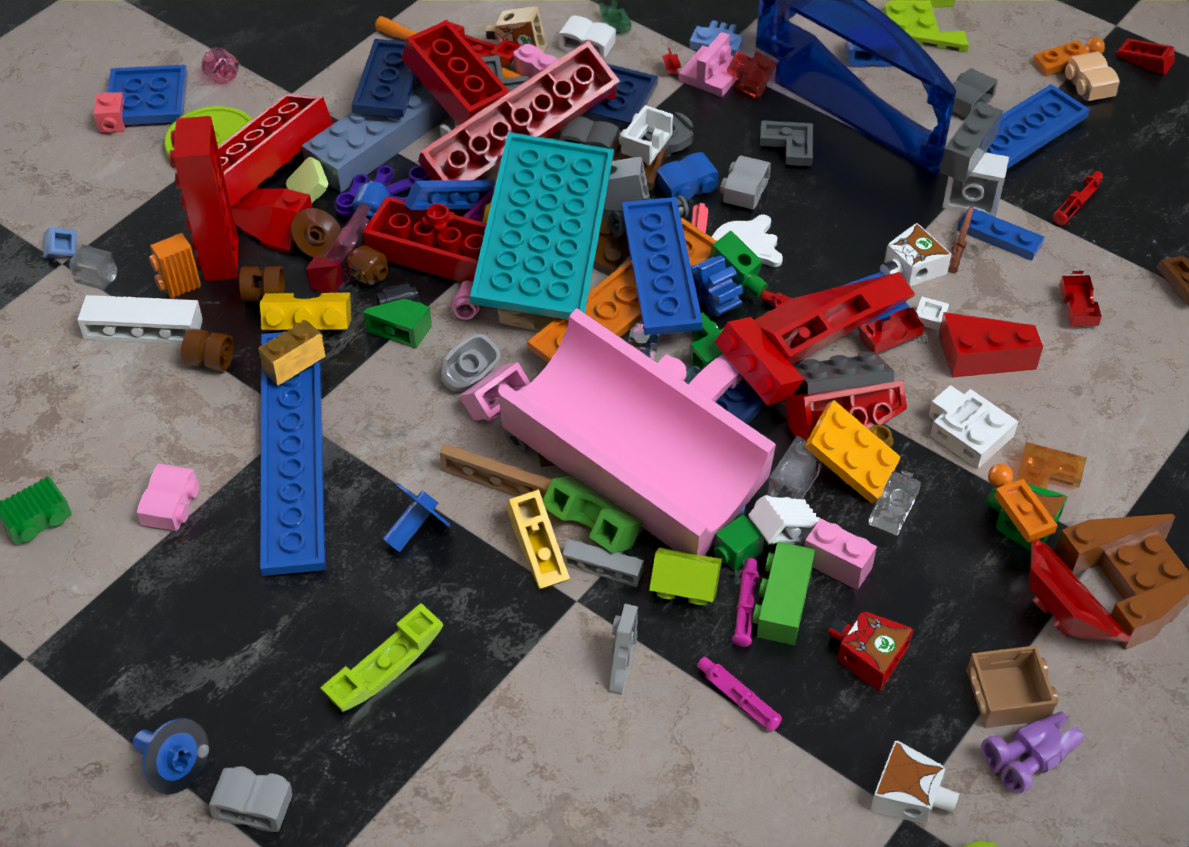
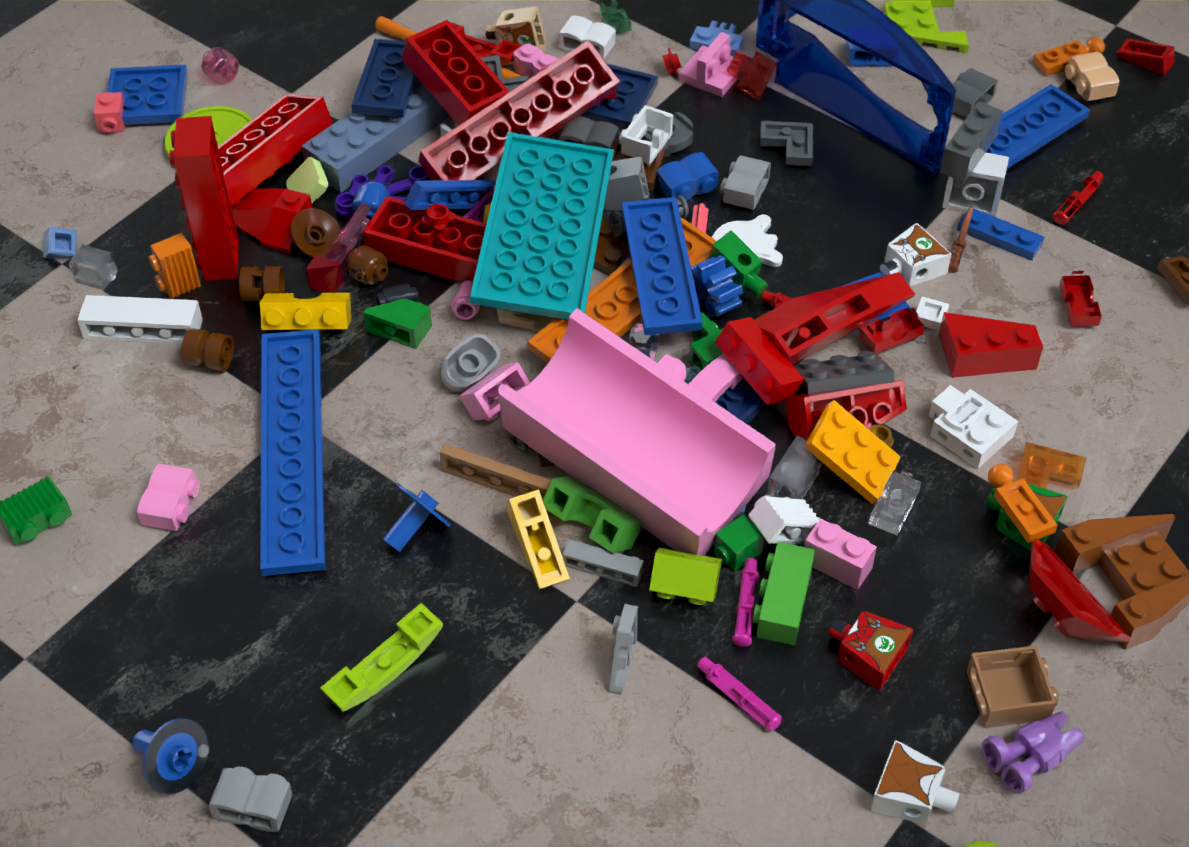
pearl gold brick [259,320,326,386] -> none

